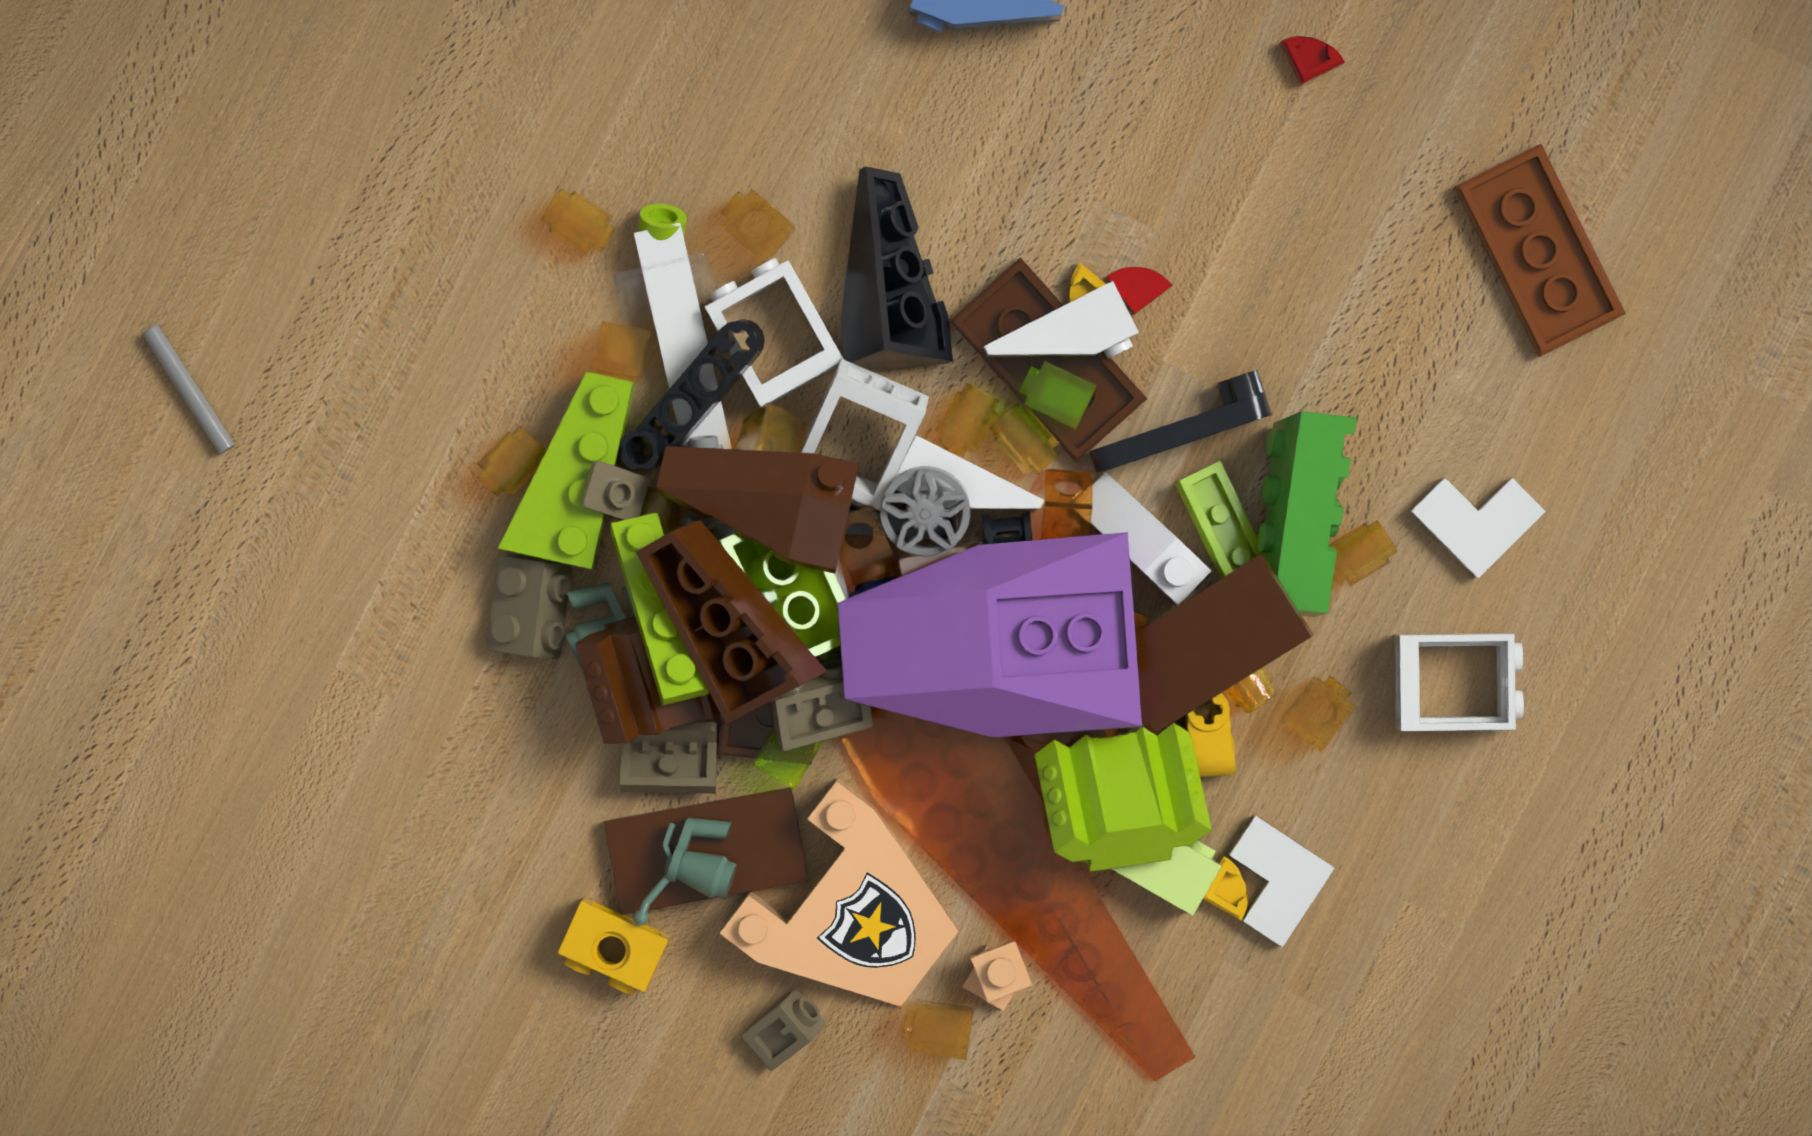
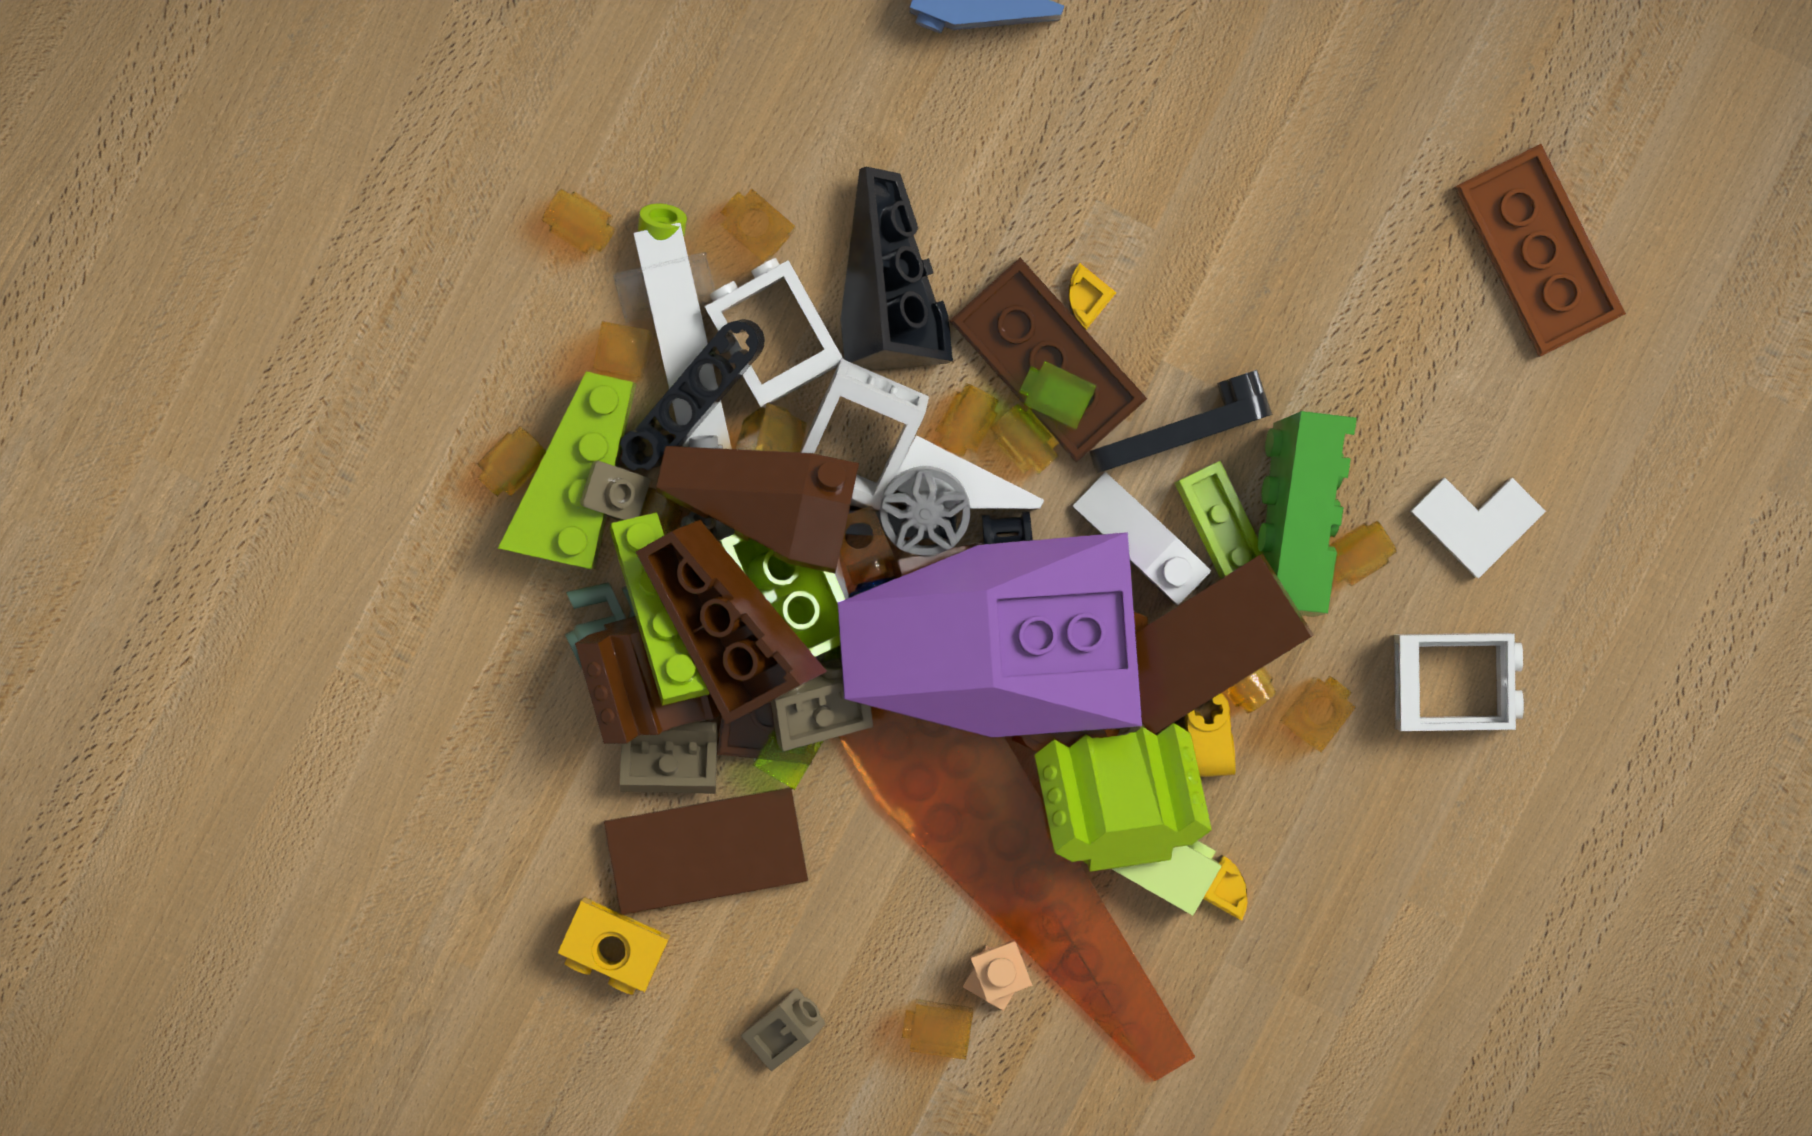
light grey bar [142,325,235,455] -> none
dark tan bracket [486,556,572,659] -> none
sand green piece [633,817,737,926] -> none
light nougat wedge [720,778,959,1007] -> none
white slope [983,281,1139,359] -> none
clear orange bracket [1040,469,1092,540] -> none
red tile [1106,267,1173,315] -> none
white tile [1229,815,1335,947] -> none
red tile [1280,36,1345,85] -> none

